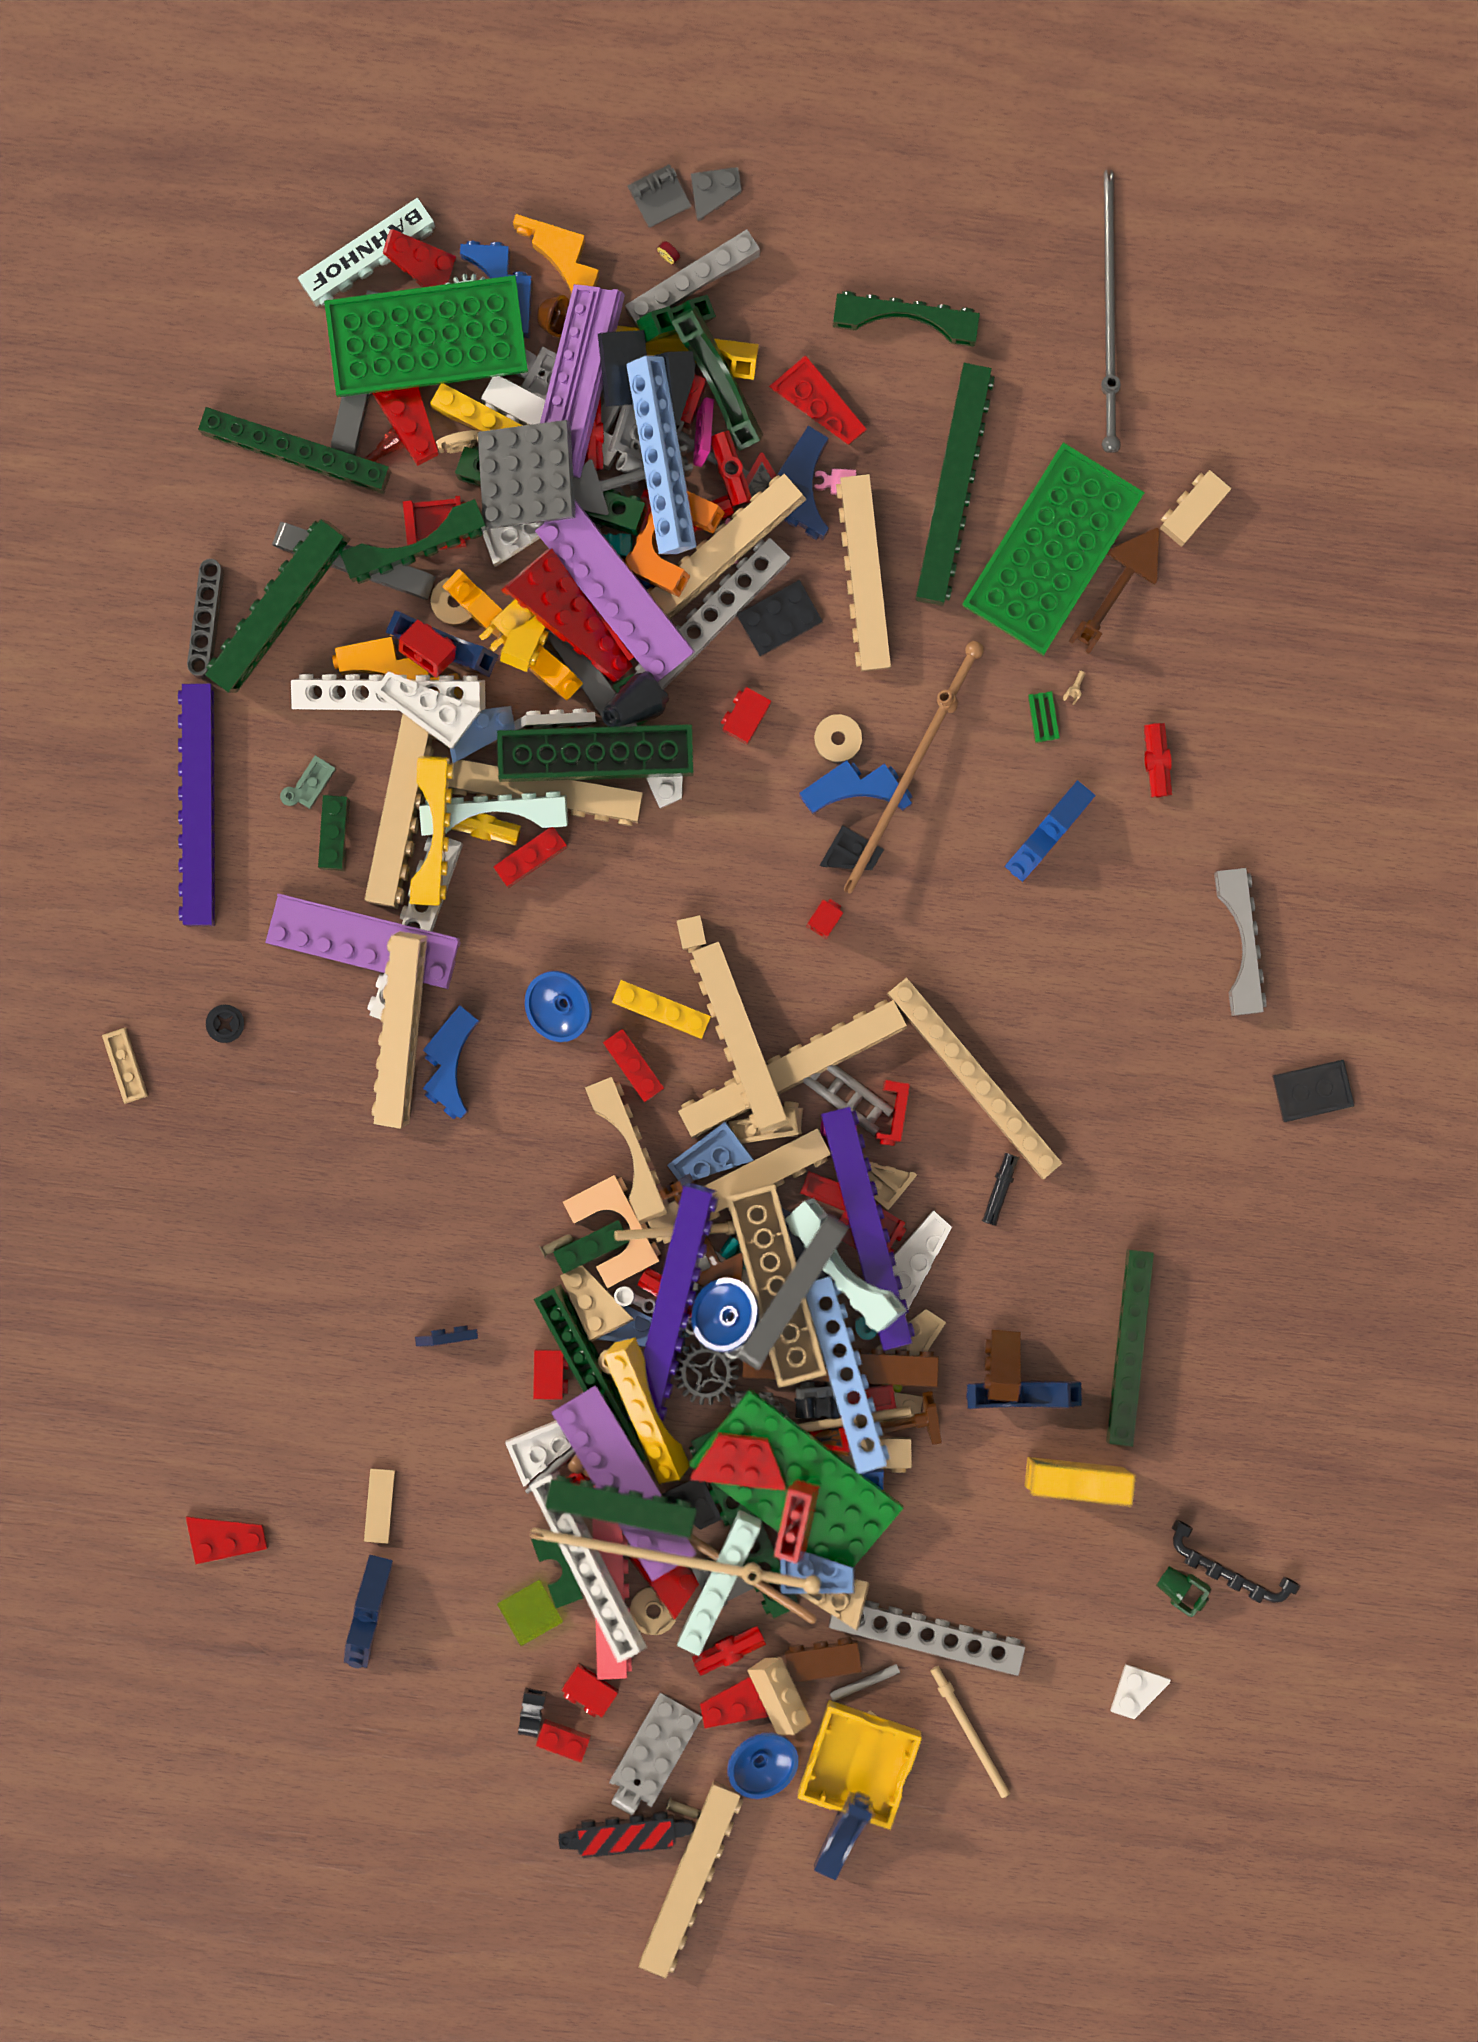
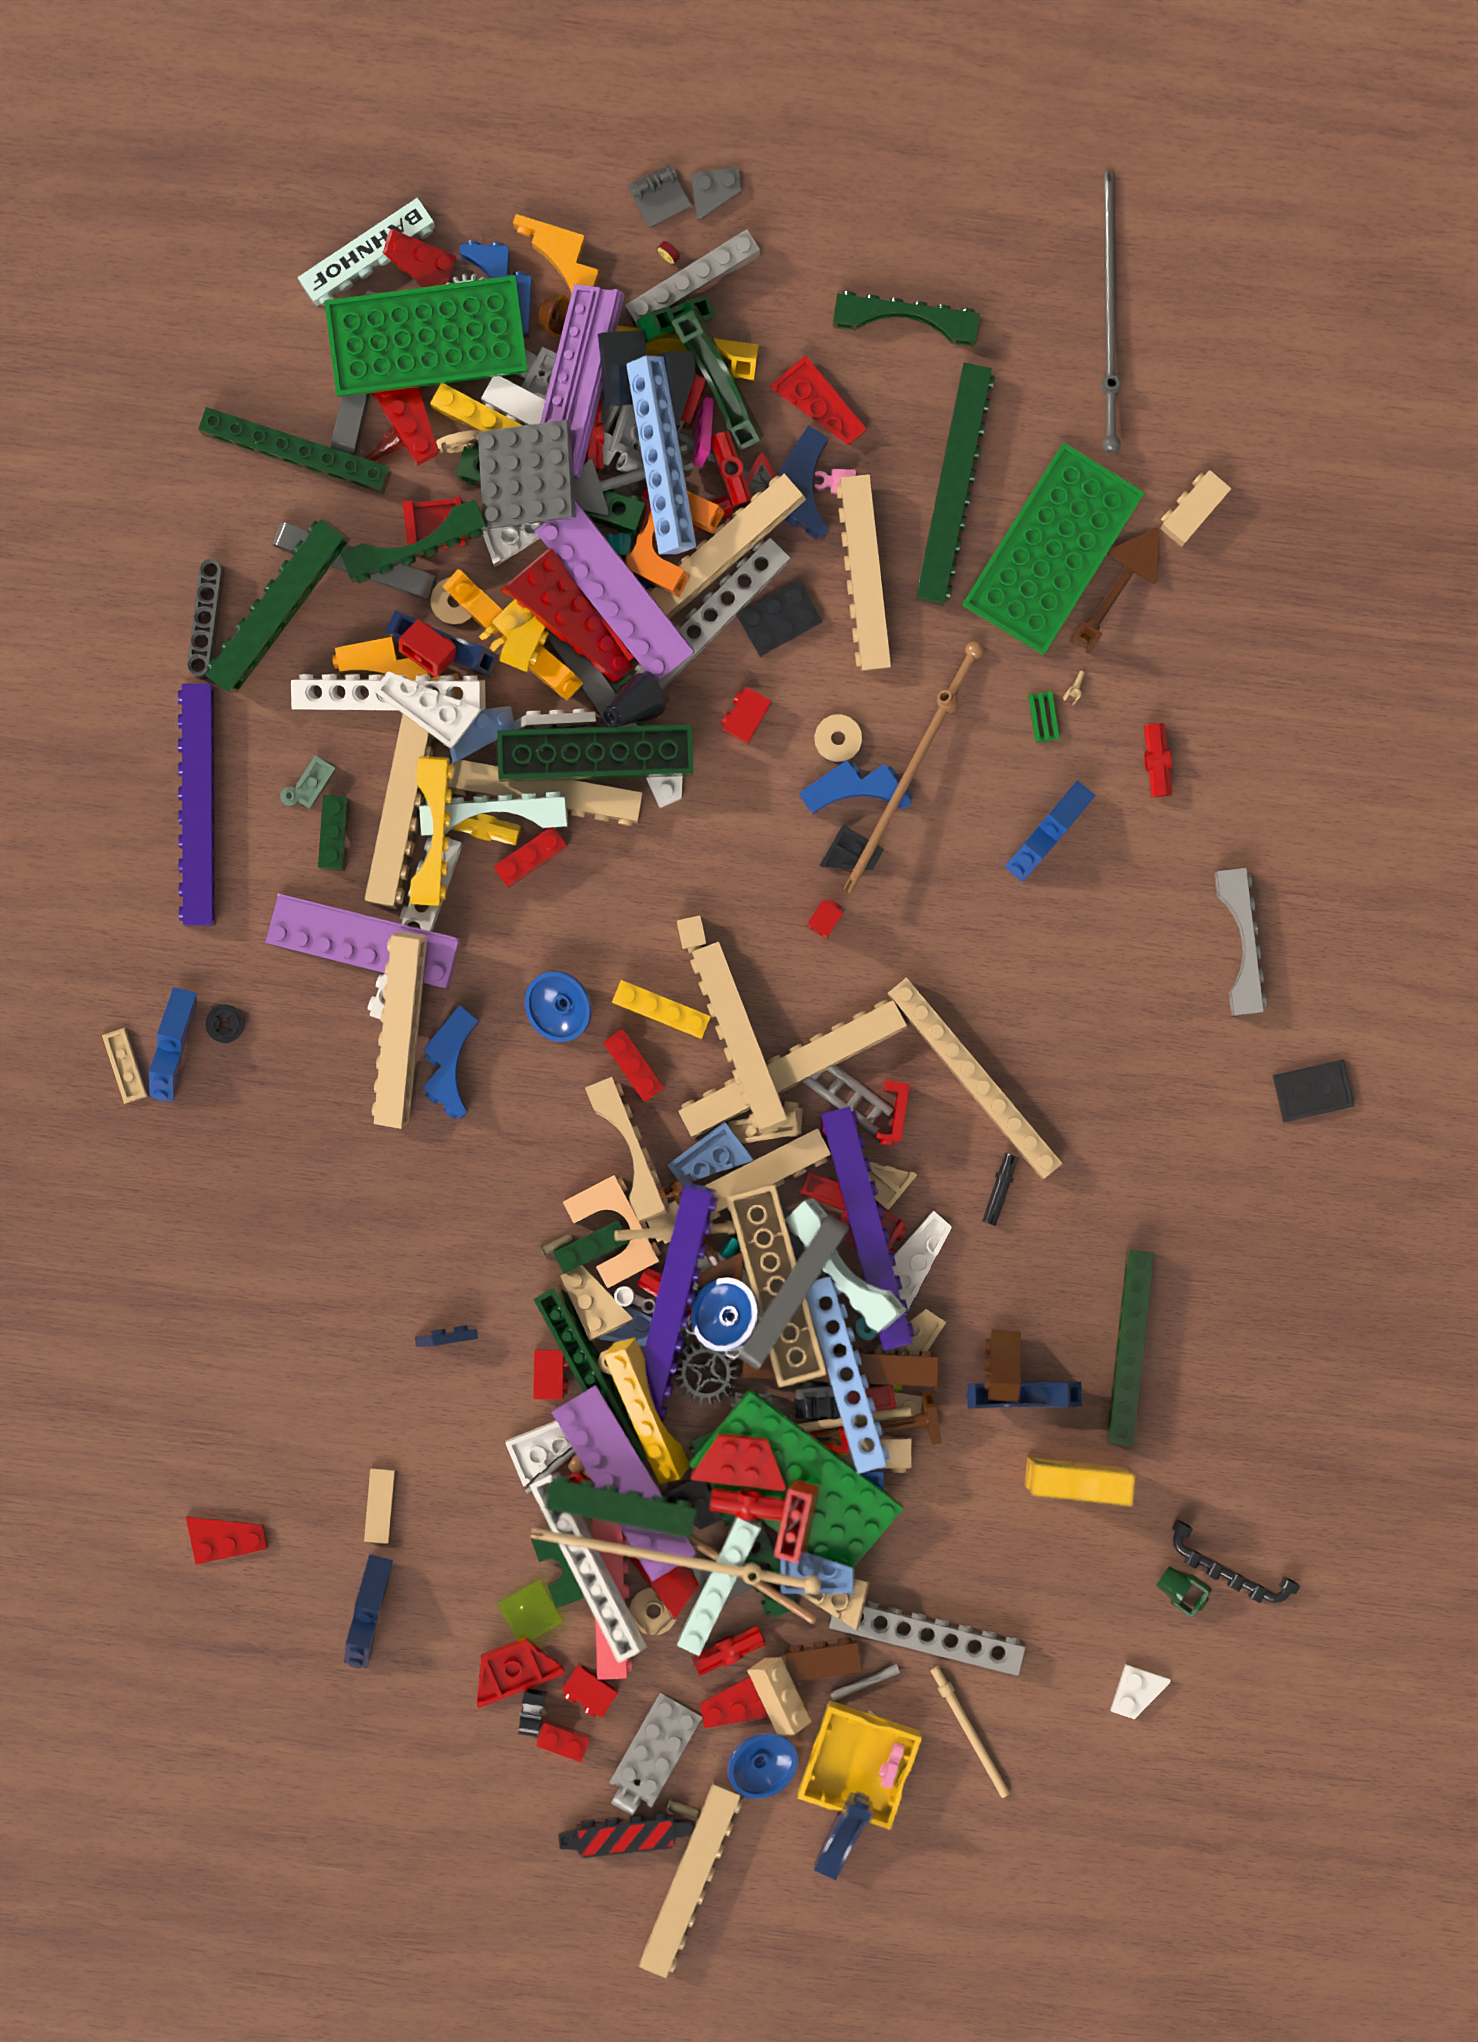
none -> blue arch [149,987,197,1102]
none -> red wing [477,1637,565,1709]
none -> red piece [710,1488,786,1521]
none -> bright pink plate [878,1742,904,1788]

